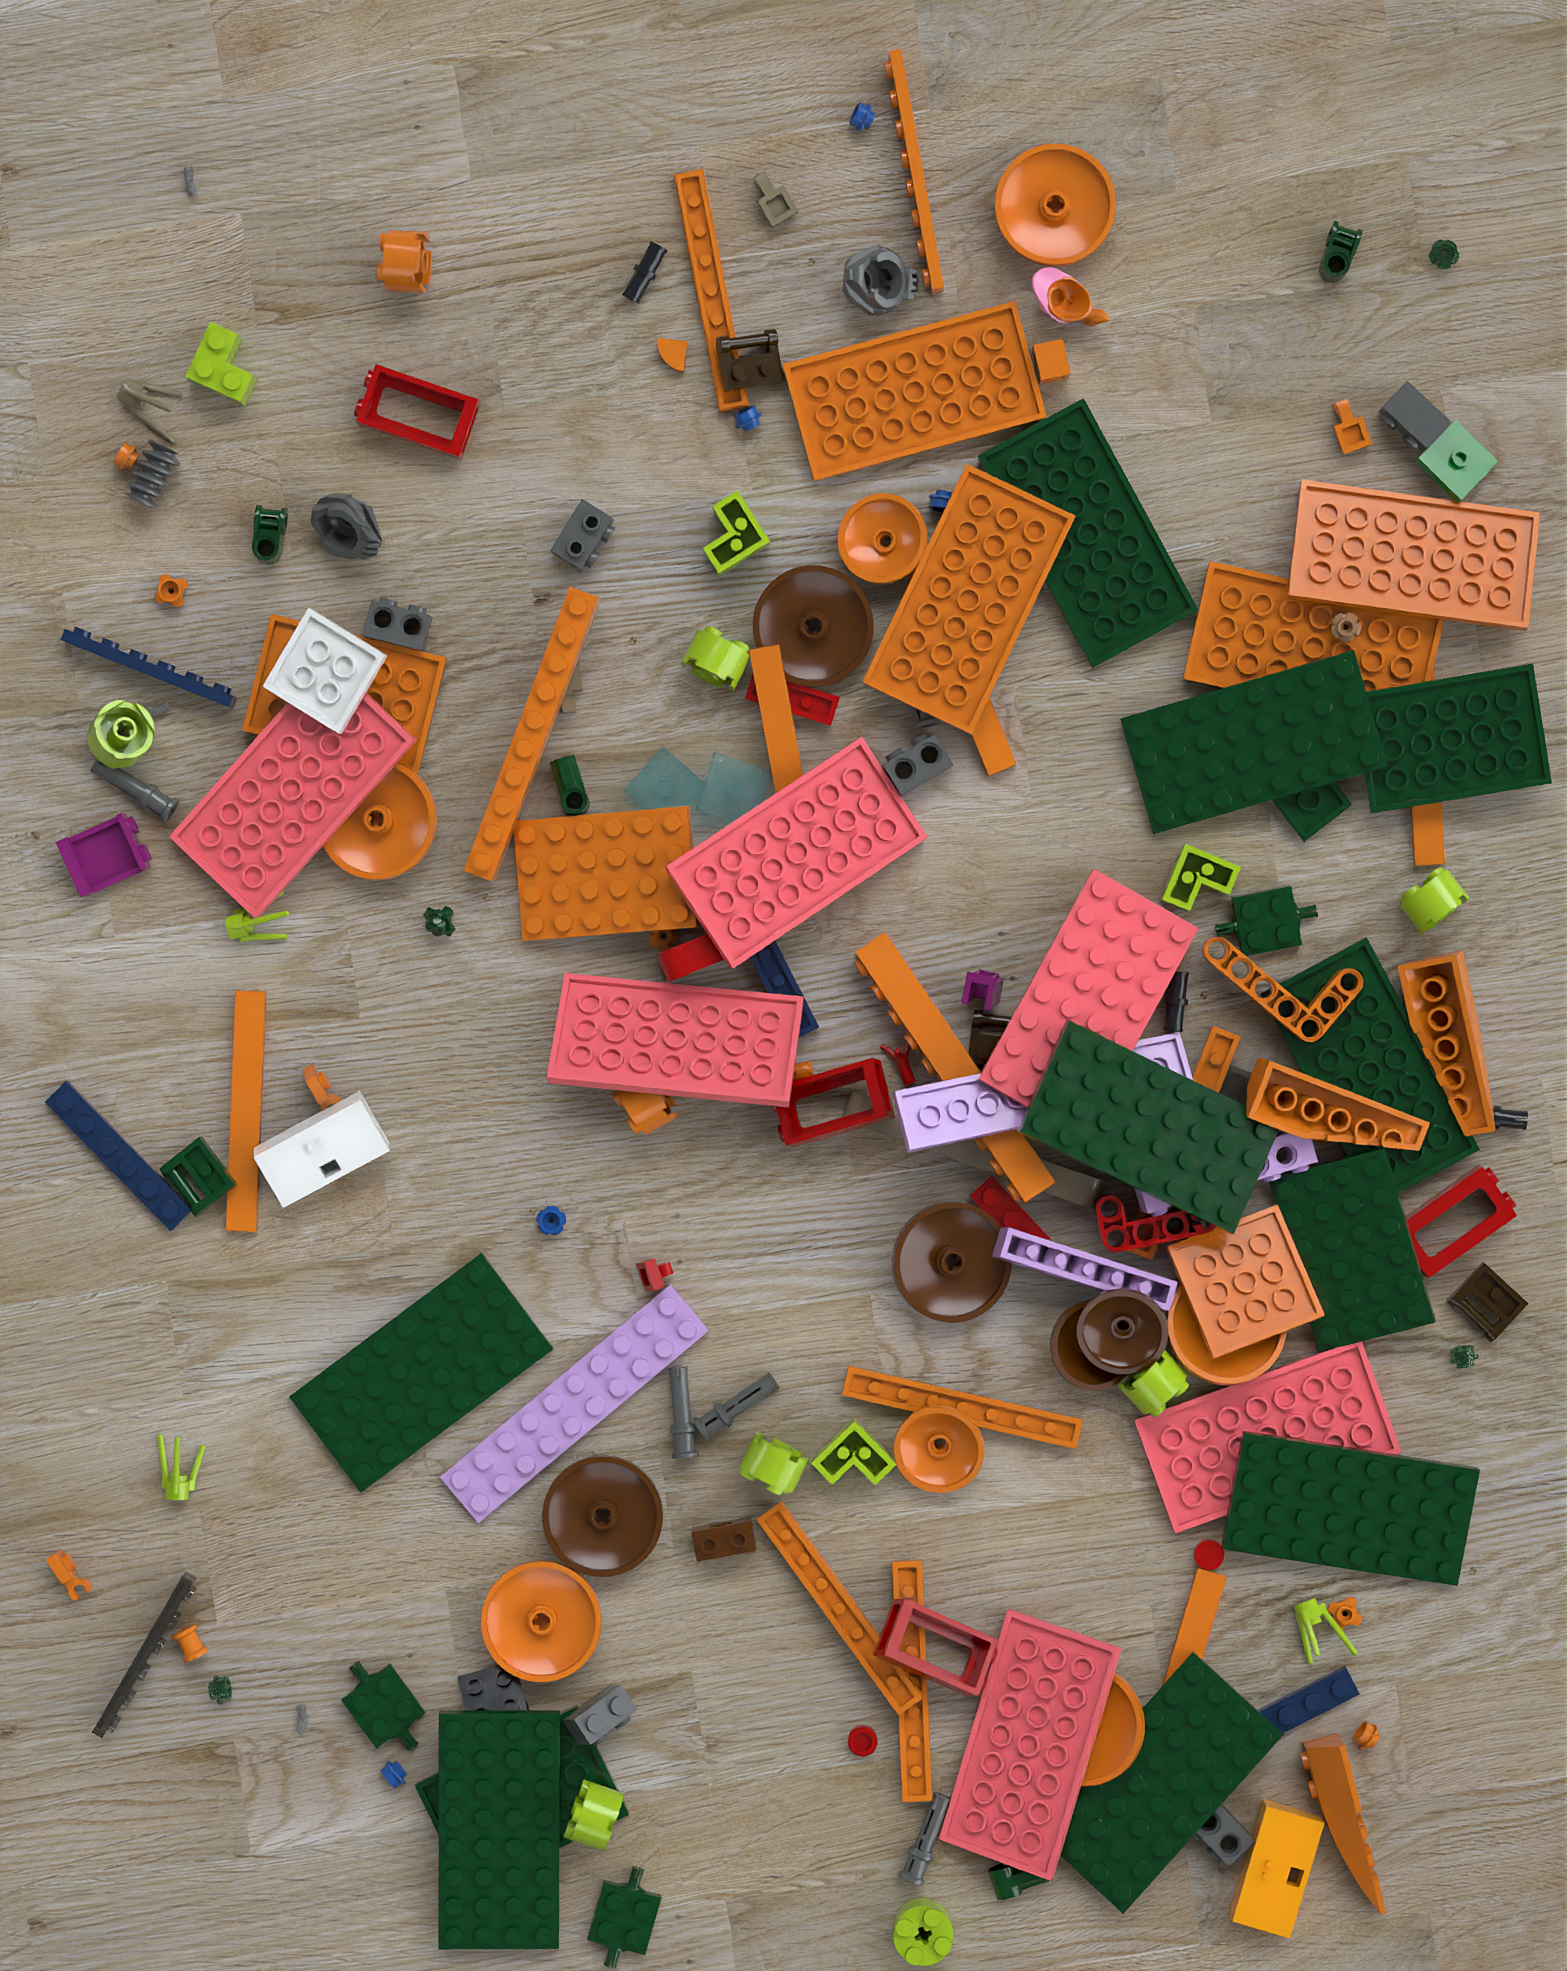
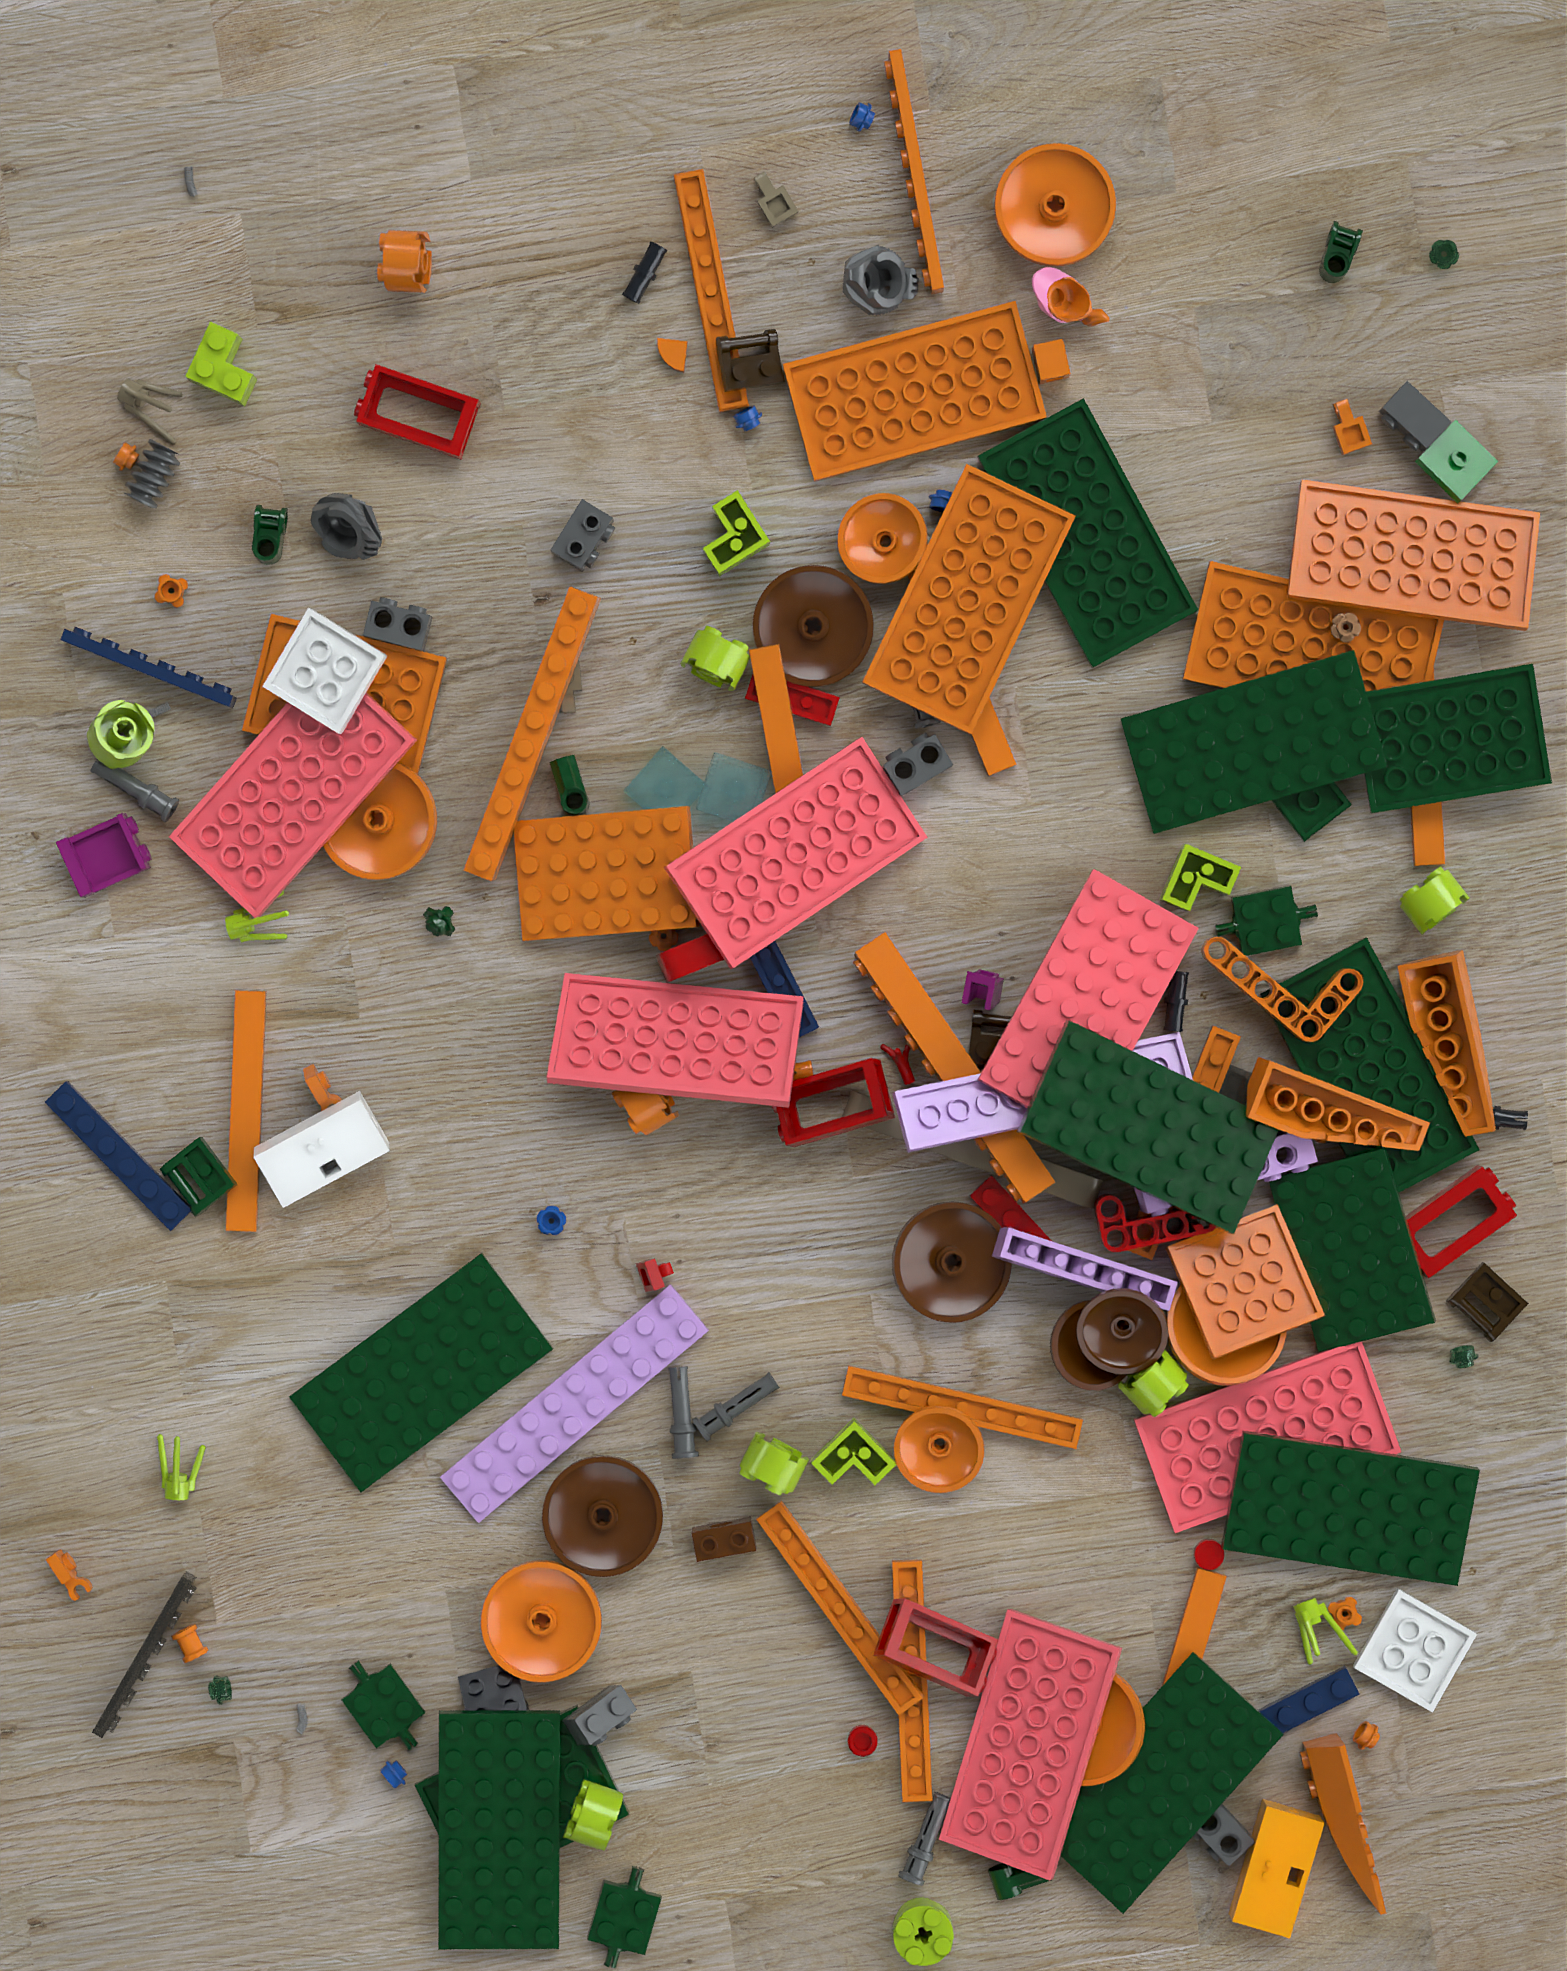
none -> white plate [1353,1588,1477,1712]

